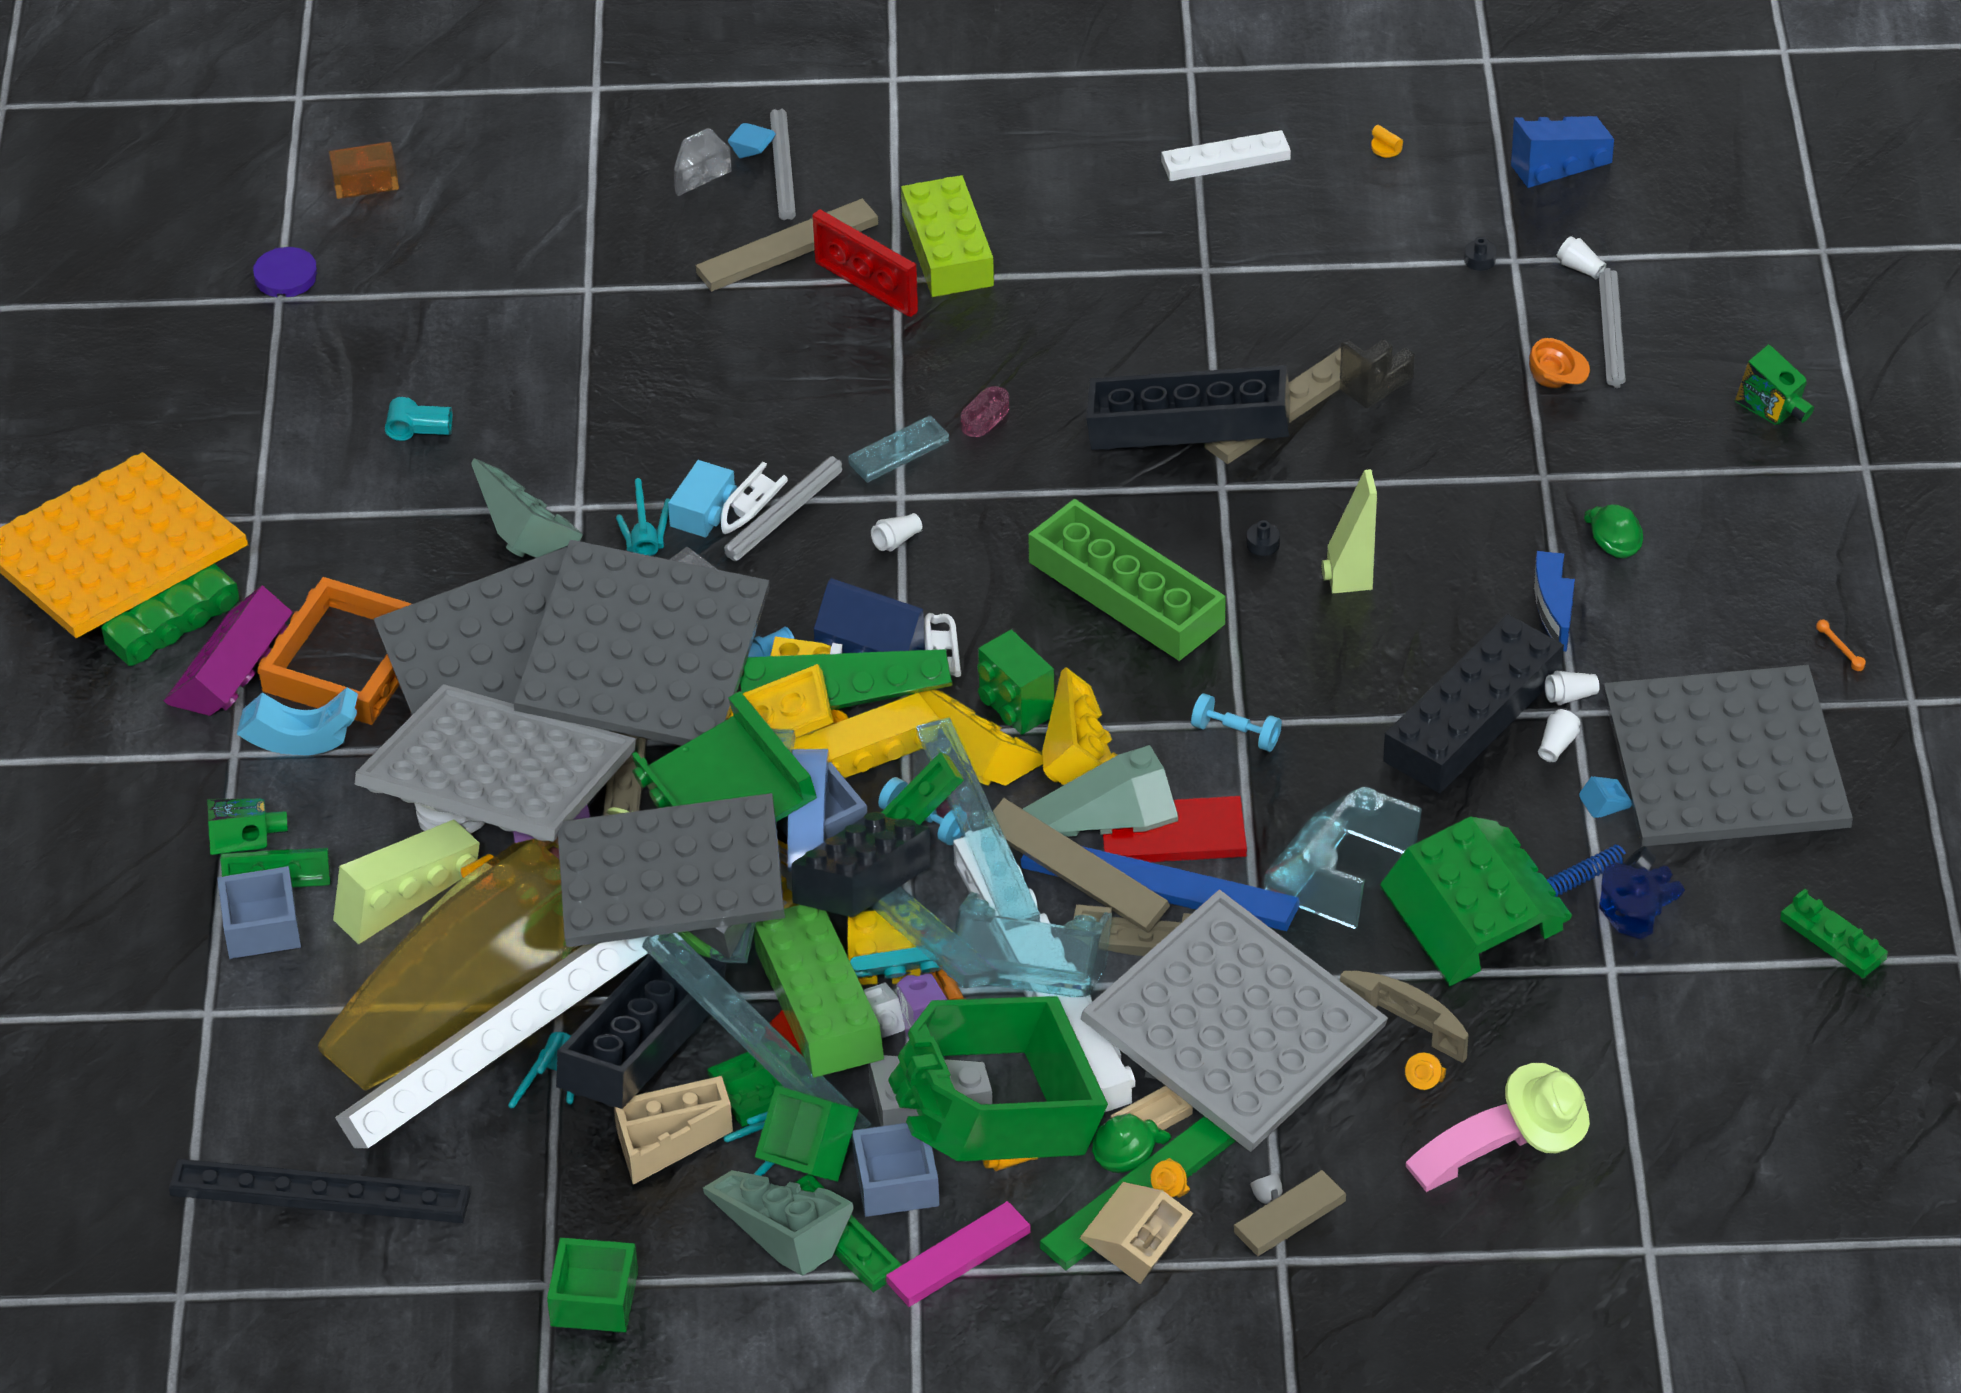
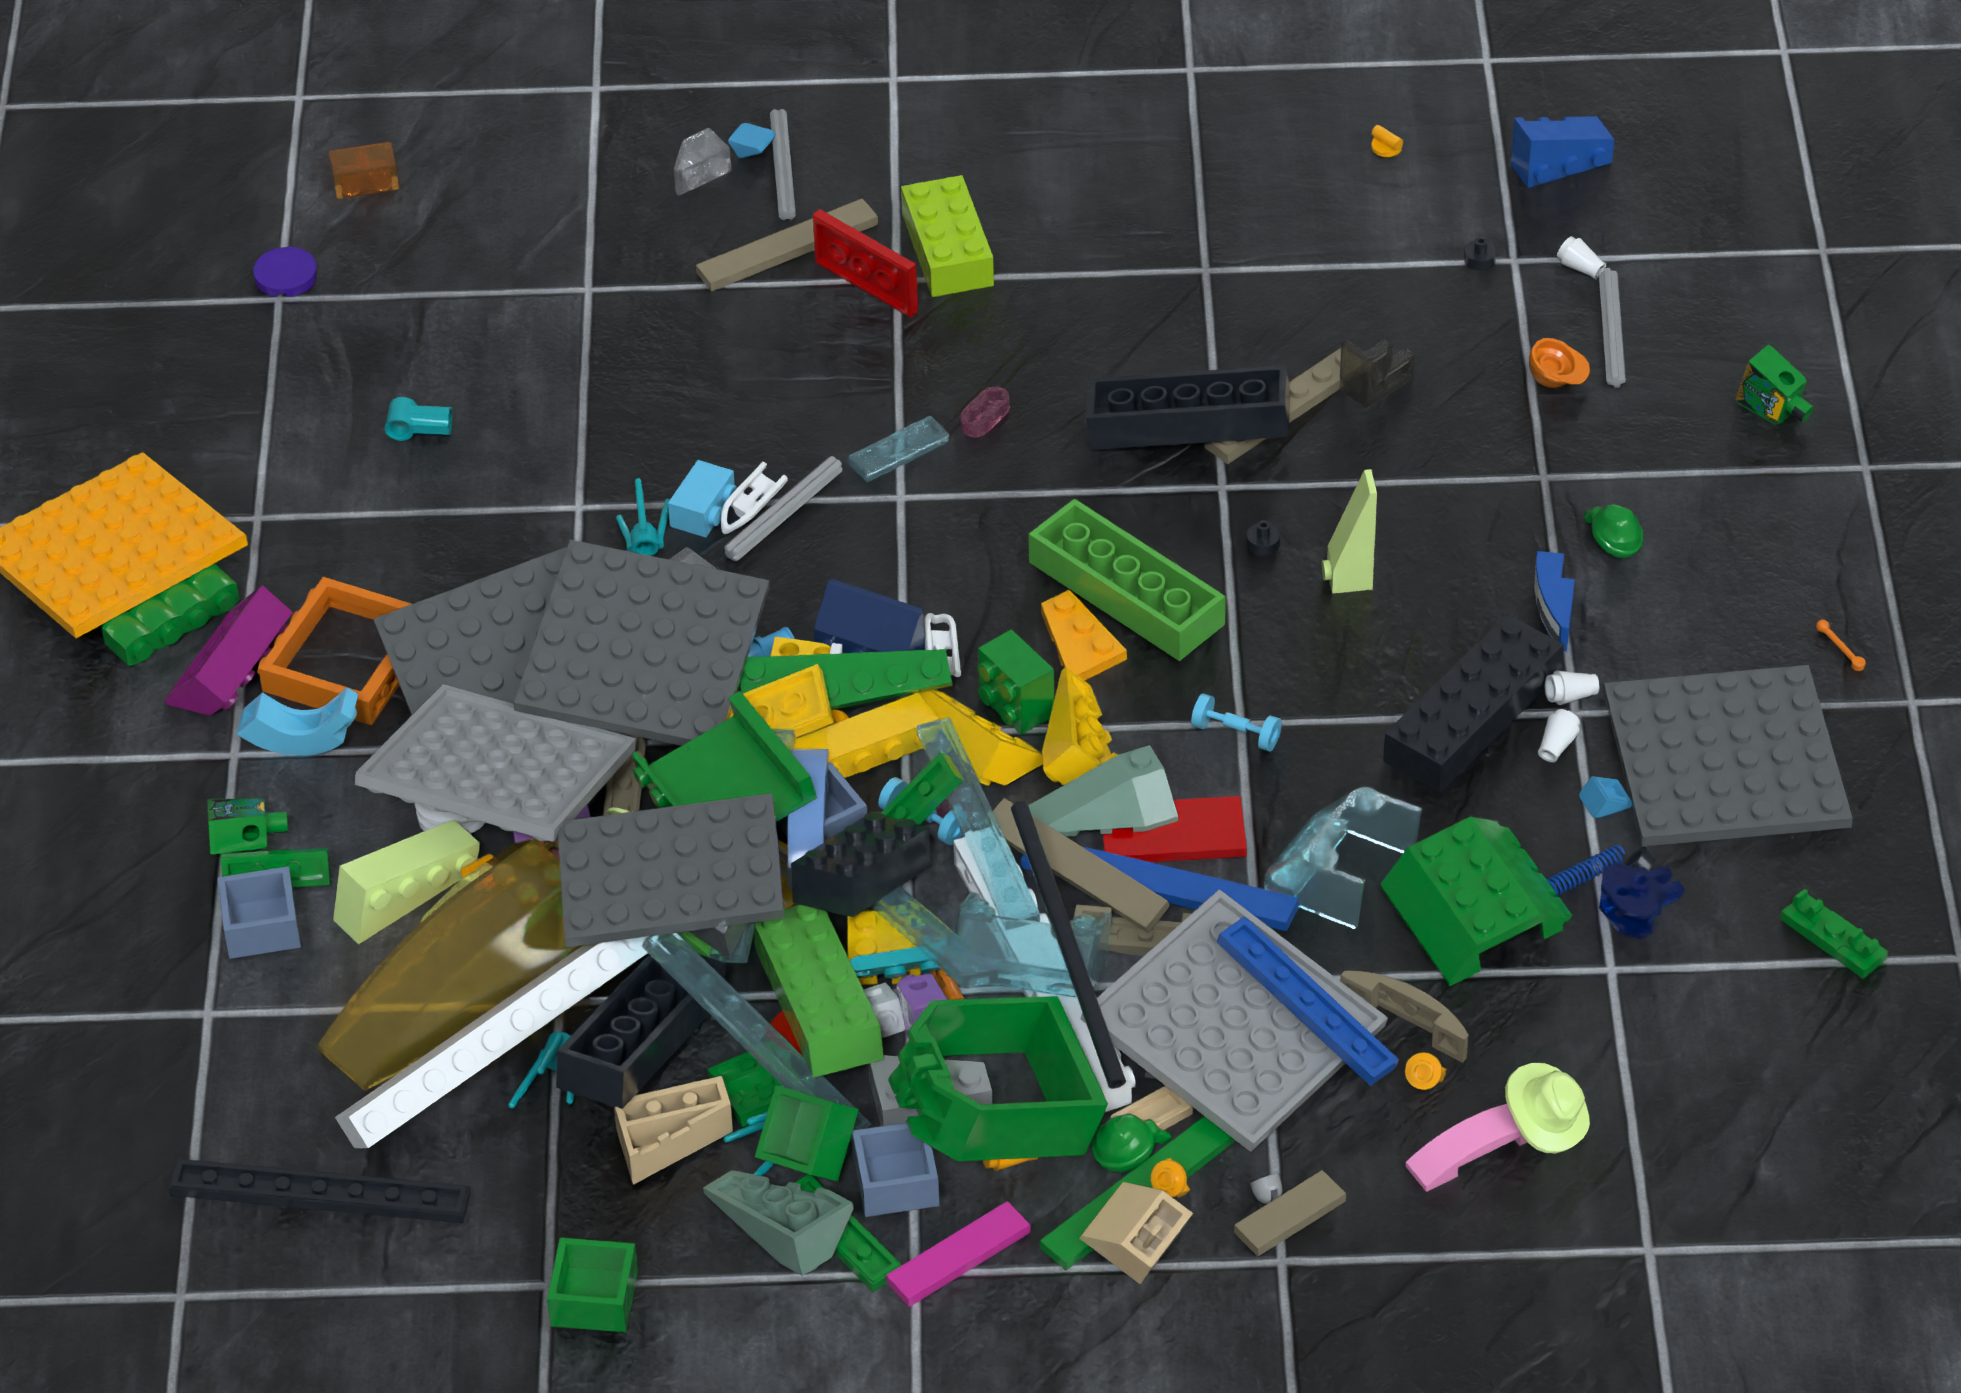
sand green wedge [471,458,583,558] -> none
white cone [871,513,922,551] -> none
white plate [1161,130,1291,181] -> none
none -> black piece [1011,801,1126,1089]
none -> light orange wing [1041,590,1127,681]
none -> blue plate [1217,916,1399,1086]

